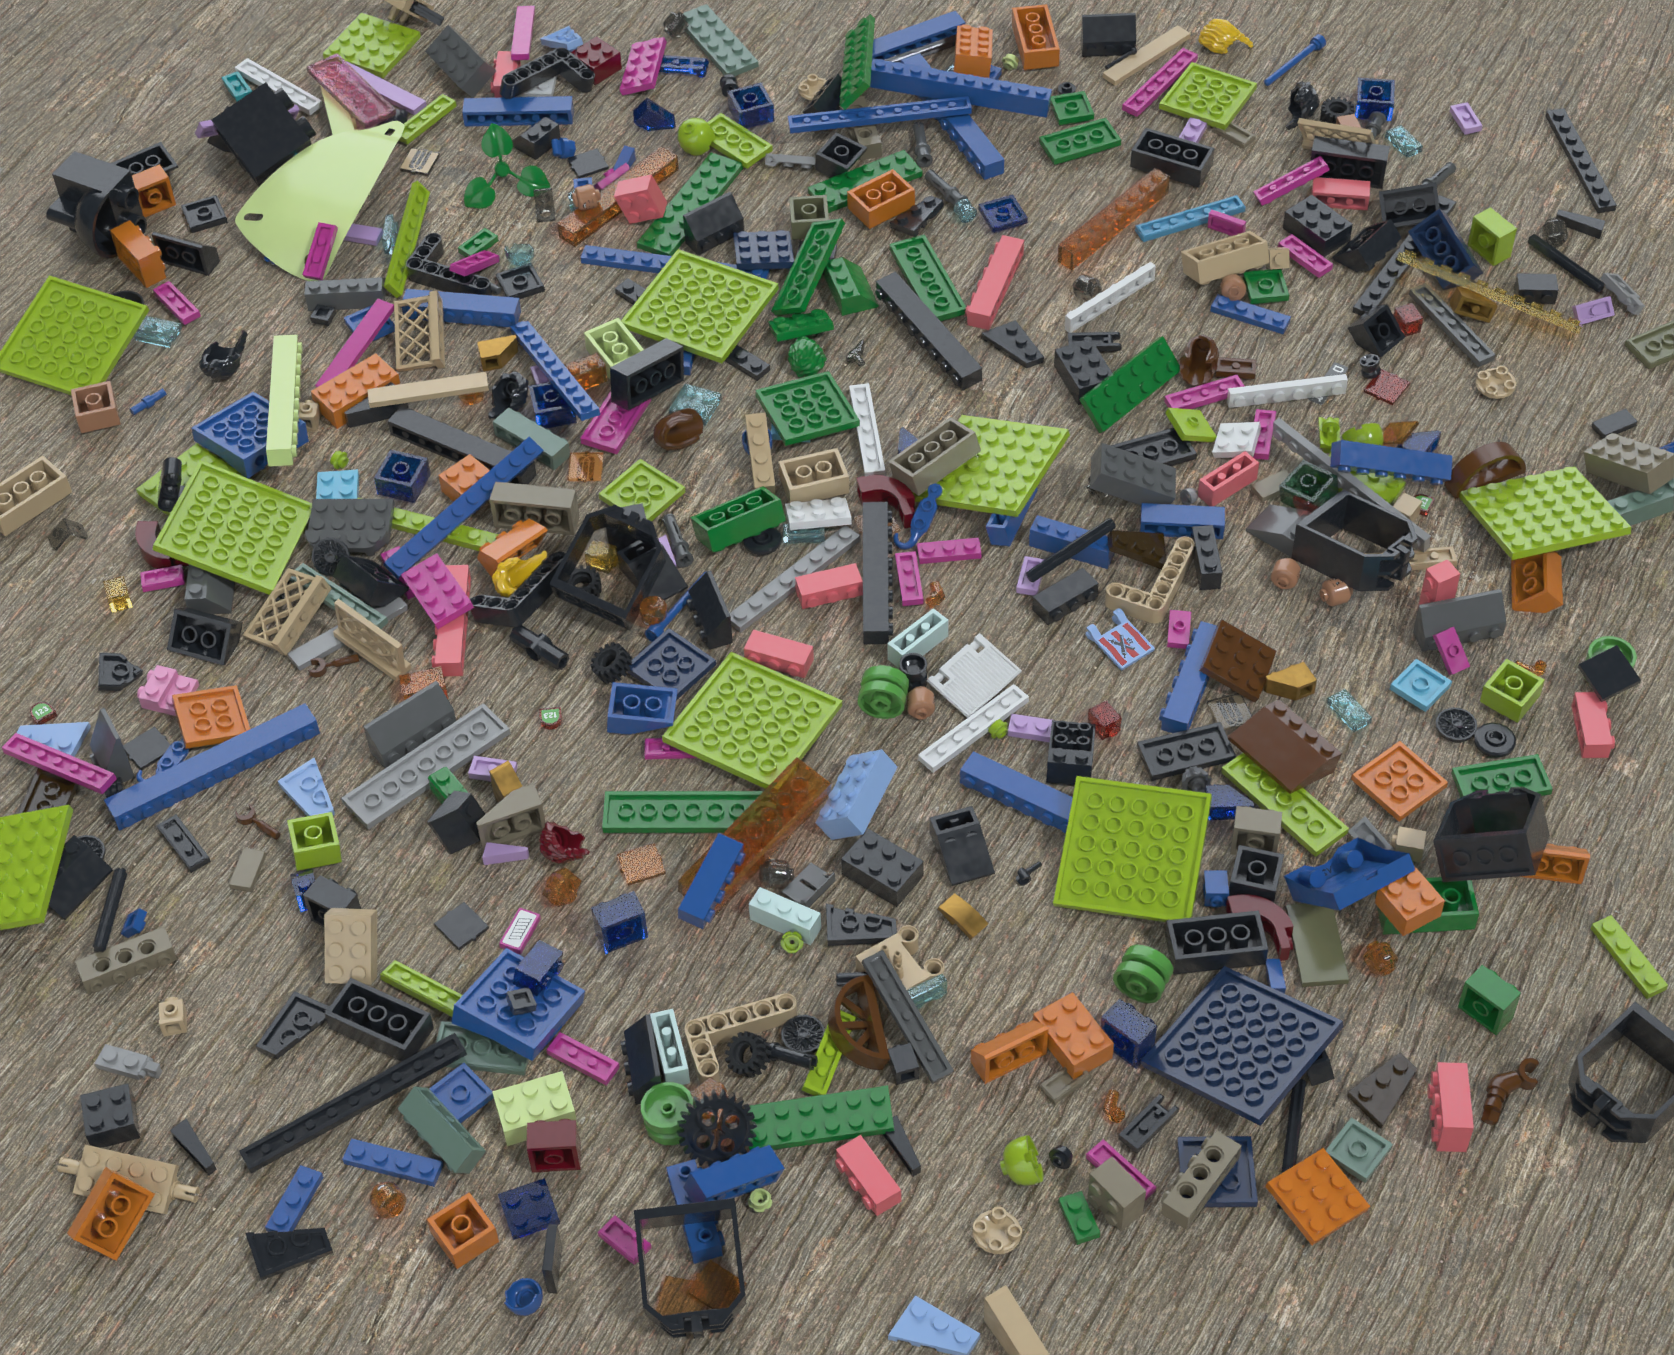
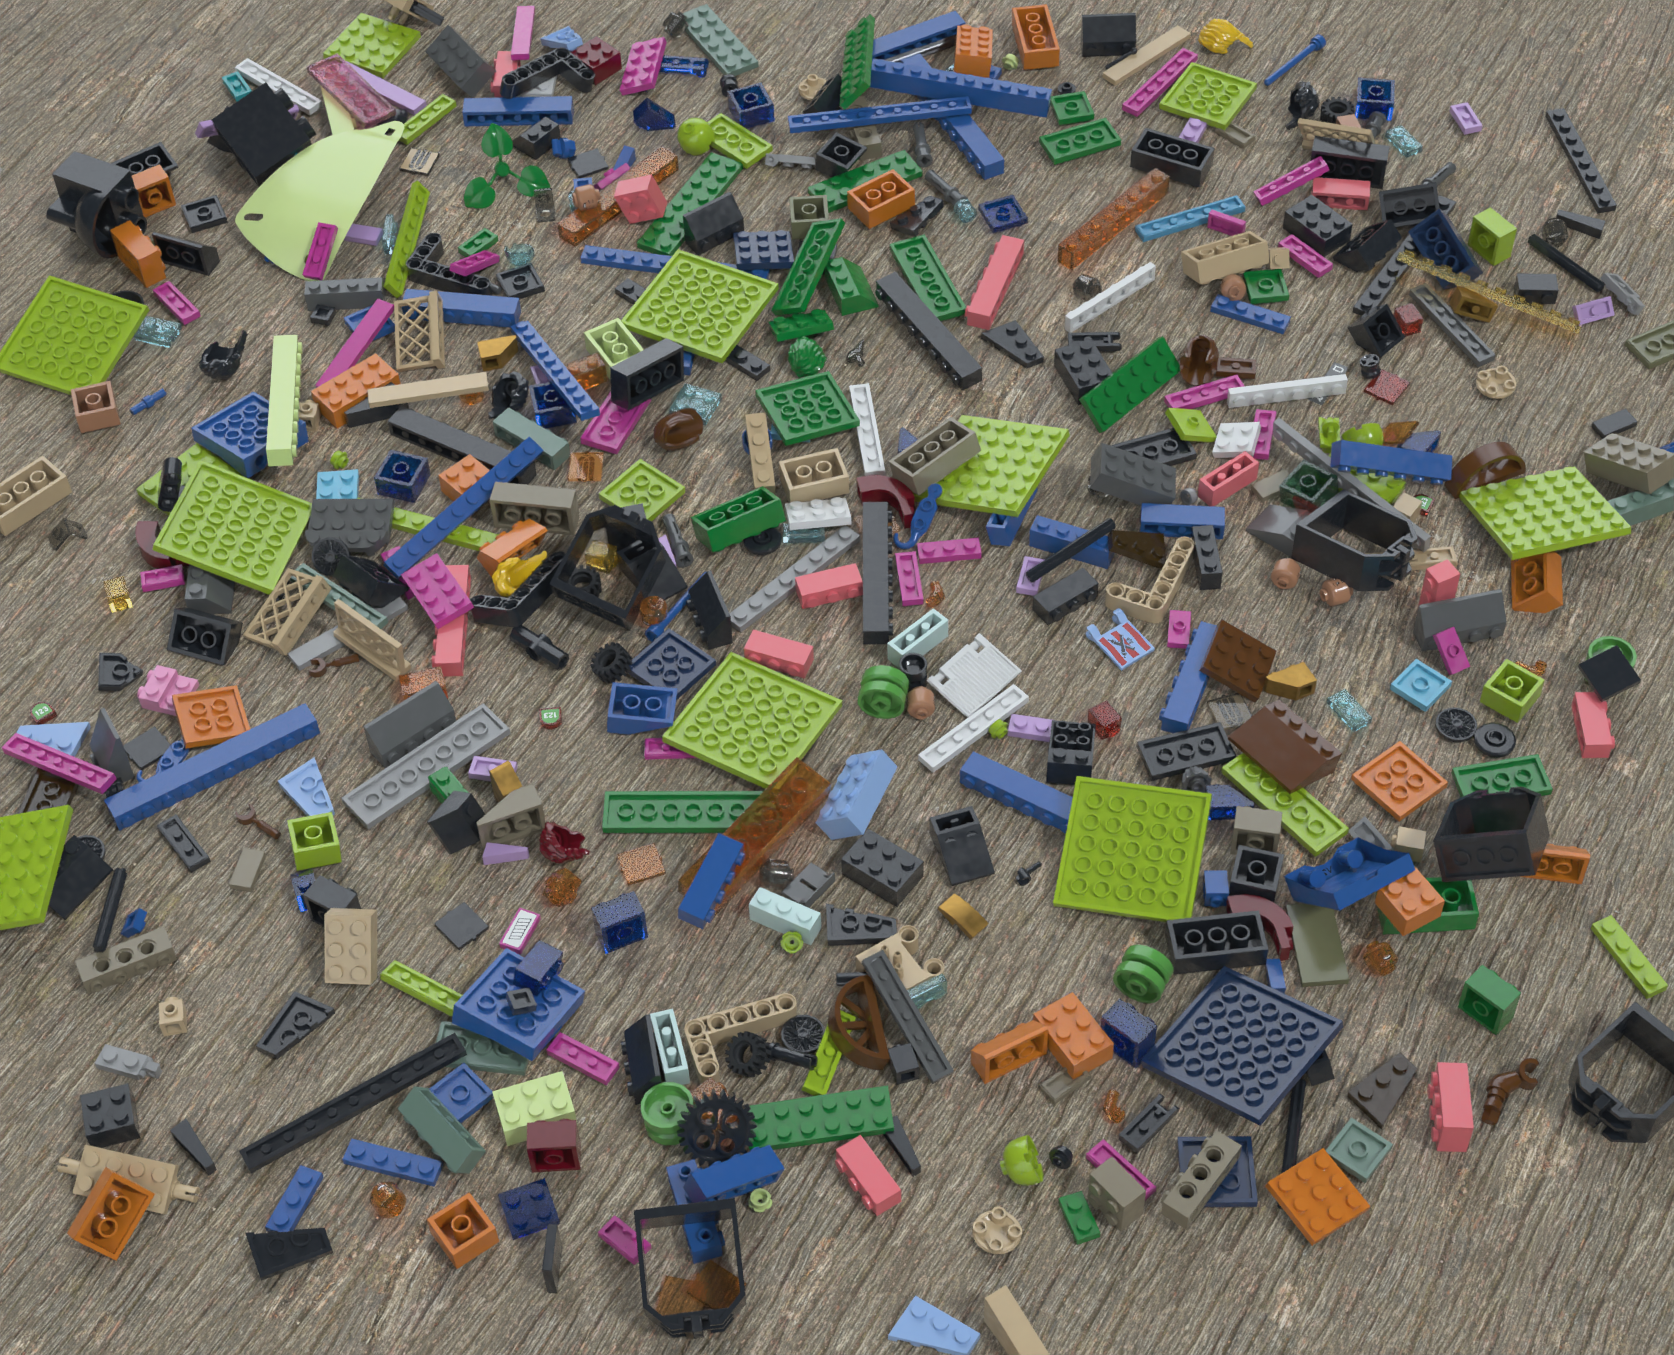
black brick [325,978,434,1062] -> none
blue hair [504,1278,543,1316] -> none

